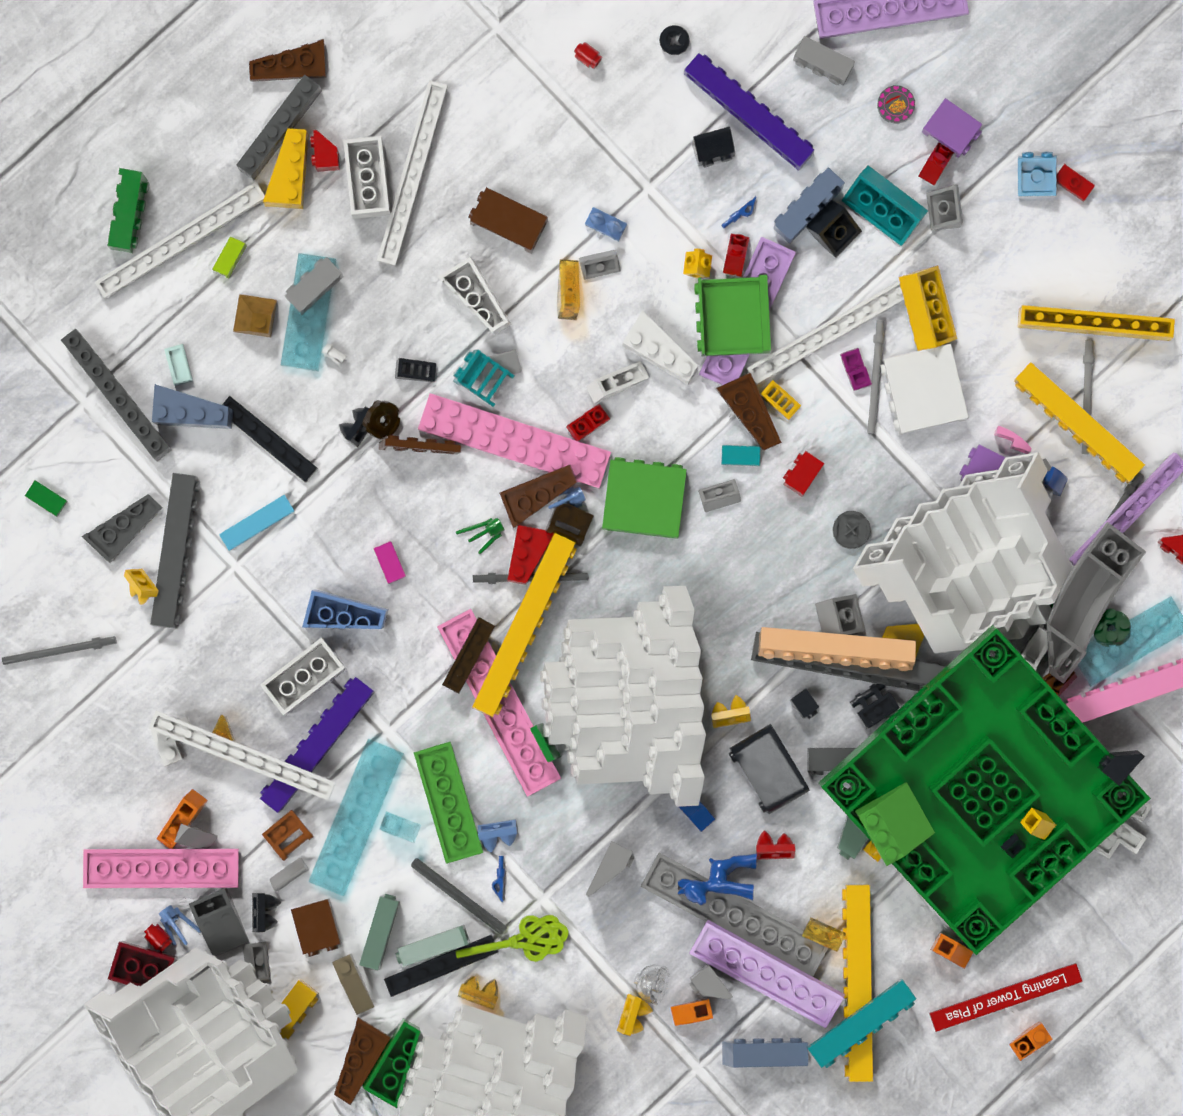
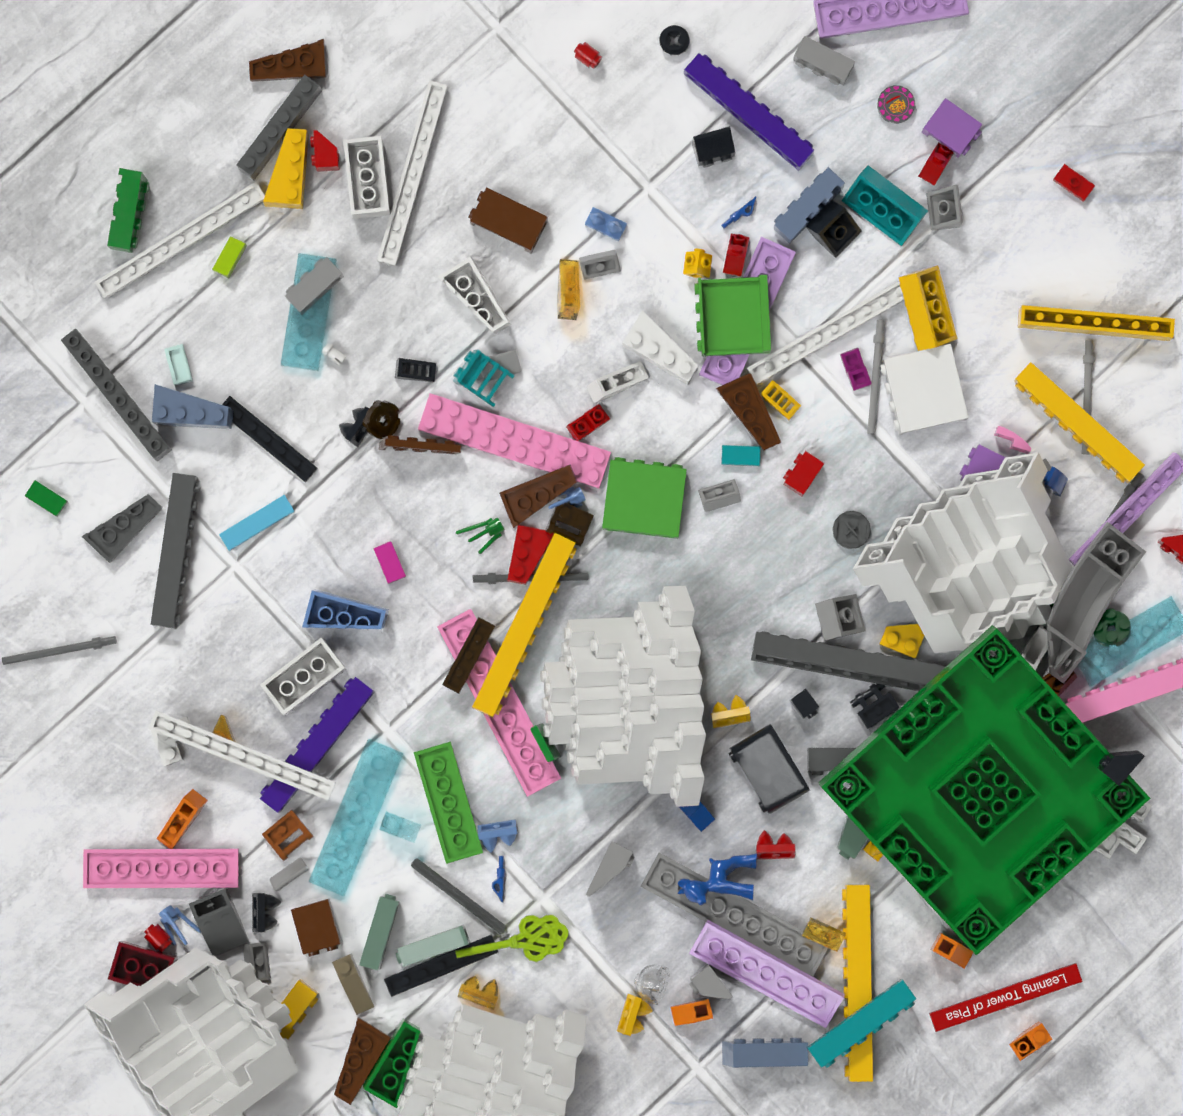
yellow tile [124,568,159,605] -> none
light grey slope [175,824,218,849] -> none
pearl gold slope [233,294,277,338] -> none
light nougat brick [758,627,916,671] -> none
bright green slope [855,782,935,866] -> none
black tile [1000,833,1026,859] -> none
dark azure plate [1018,152,1057,196] -> none
yellow brick [1020,808,1056,840] -> none

